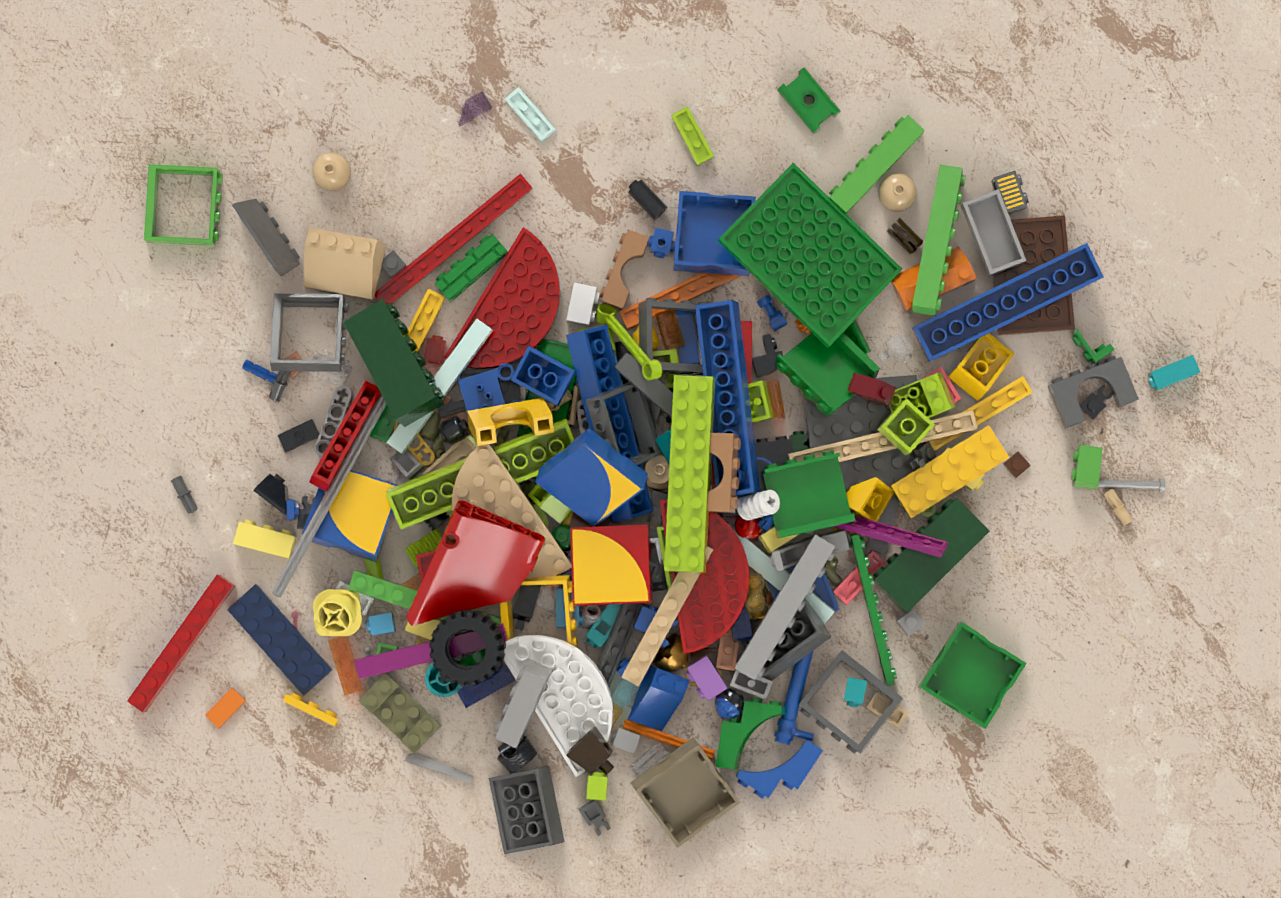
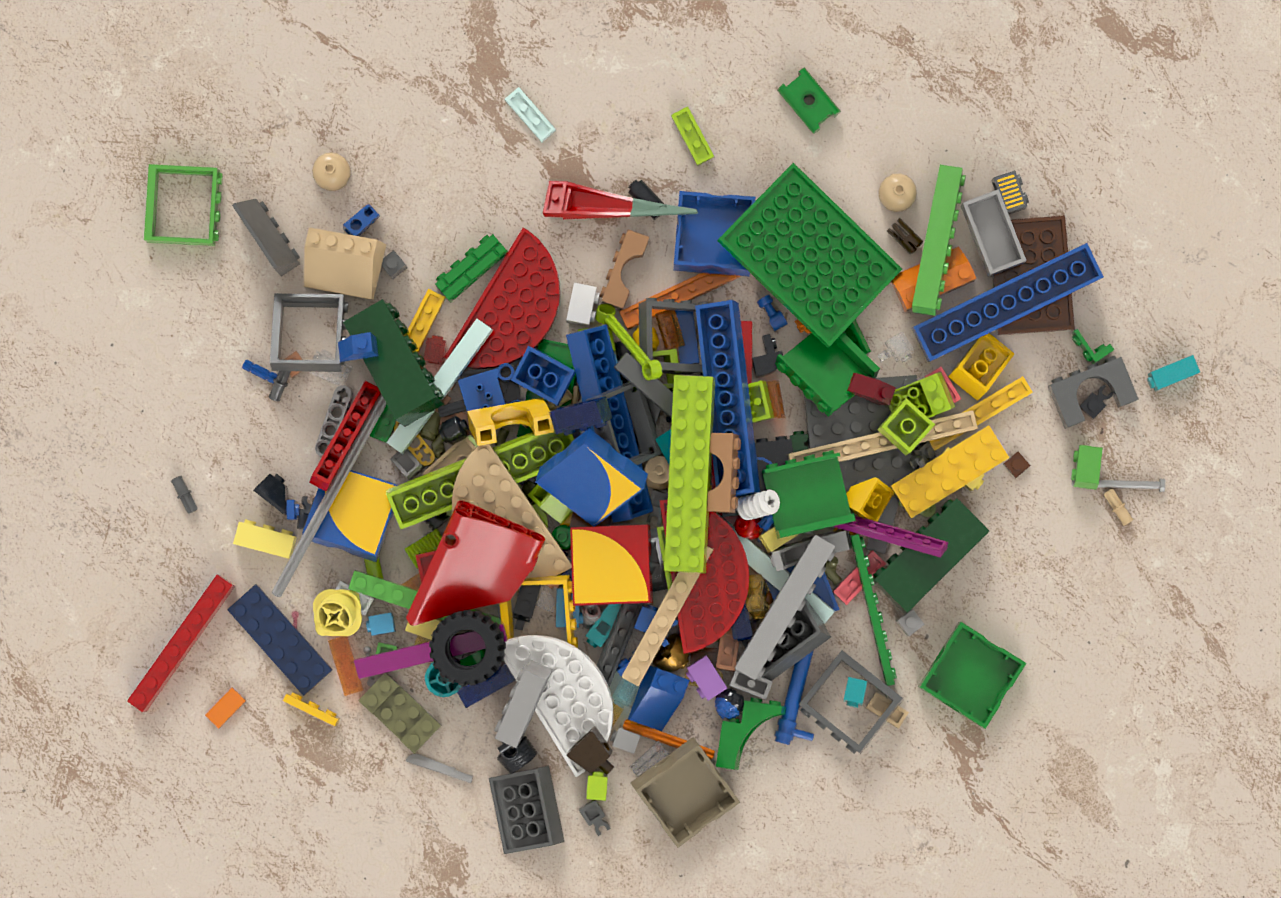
black plate [277,419,319,453] -> none
red plate [374,173,533,304] -> none
clear purple slope [458,91,492,127] -> none
blue brick [647,228,676,258] -> none
blue arch [736,740,823,799] -> none
bright green brick [829,115,925,214] -> none
none -> blue slope [338,332,378,362]
none -> blue leg [343,204,380,236]
none -> red plate [543,181,698,220]
none -> clear blue brick [549,396,613,436]

